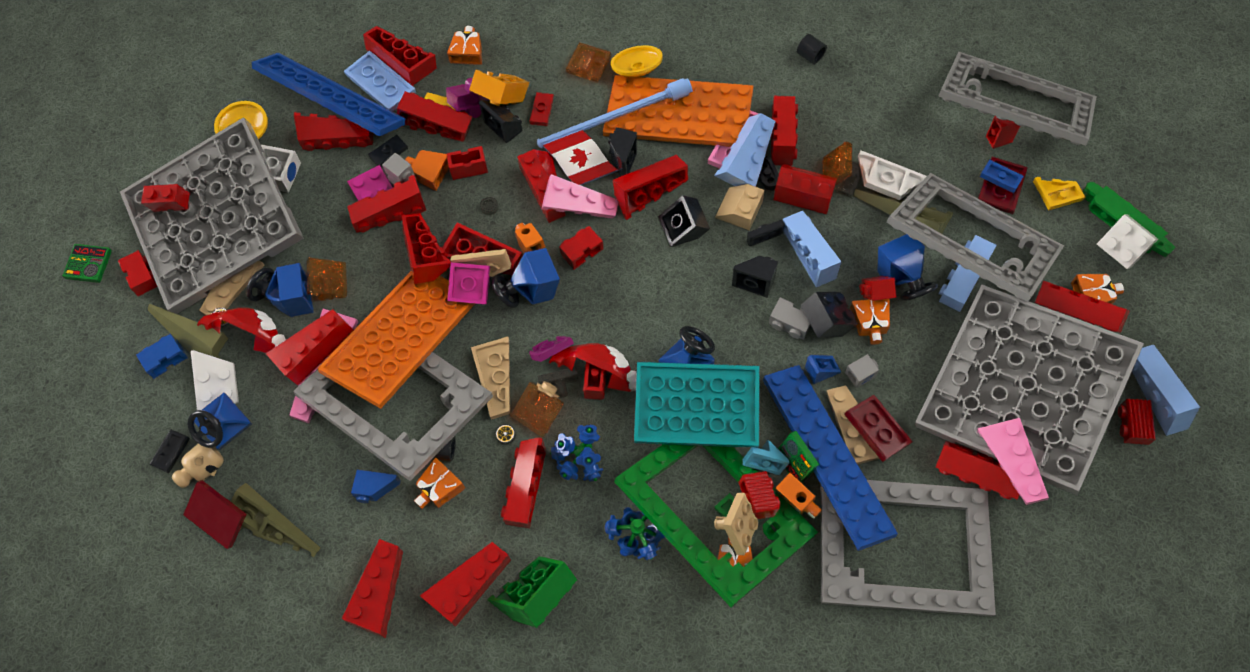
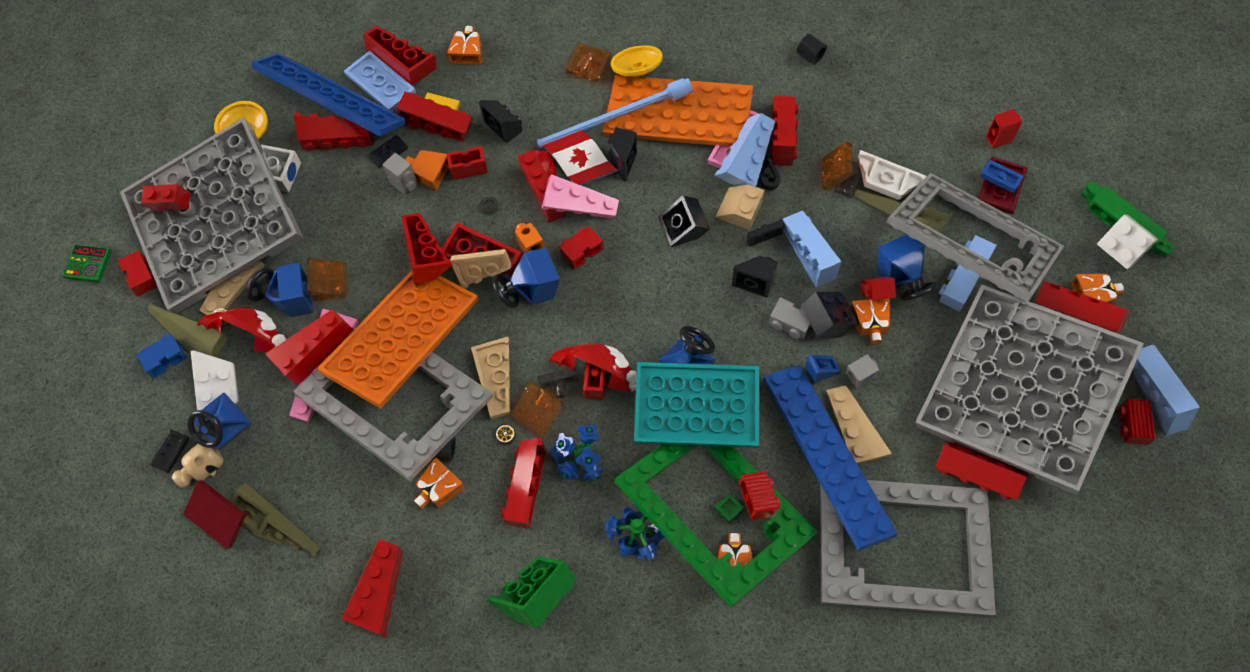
dark pink plate [347,165,393,201] -> none
red wedge [347,175,427,233] -> none
blue slope [351,470,401,503] -> none
red wedge [420,542,511,627] -> none
magenta piece [446,78,489,118] -> none
dark pink plate [448,262,490,304] -> none
light orange wedge [469,70,530,106] -> none
magenta tile [529,336,574,362] -> none
red plate [530,92,554,126] -> none
tan plate [537,381,559,398] -> none
red wedge [613,155,688,220] -> none
tan plate [714,493,758,555] -> none
medium azure slope [742,440,789,475] -> none
red slope [773,164,837,214] -> none
orange torso [776,473,822,519] -> none
tile [778,431,819,483] -> none
dark red tile [844,395,913,462] -> none
light grey plate [939,52,1097,146] -> none
bright pink wing [978,418,1049,505] -> none
yellow wing [1033,177,1085,211] -> none

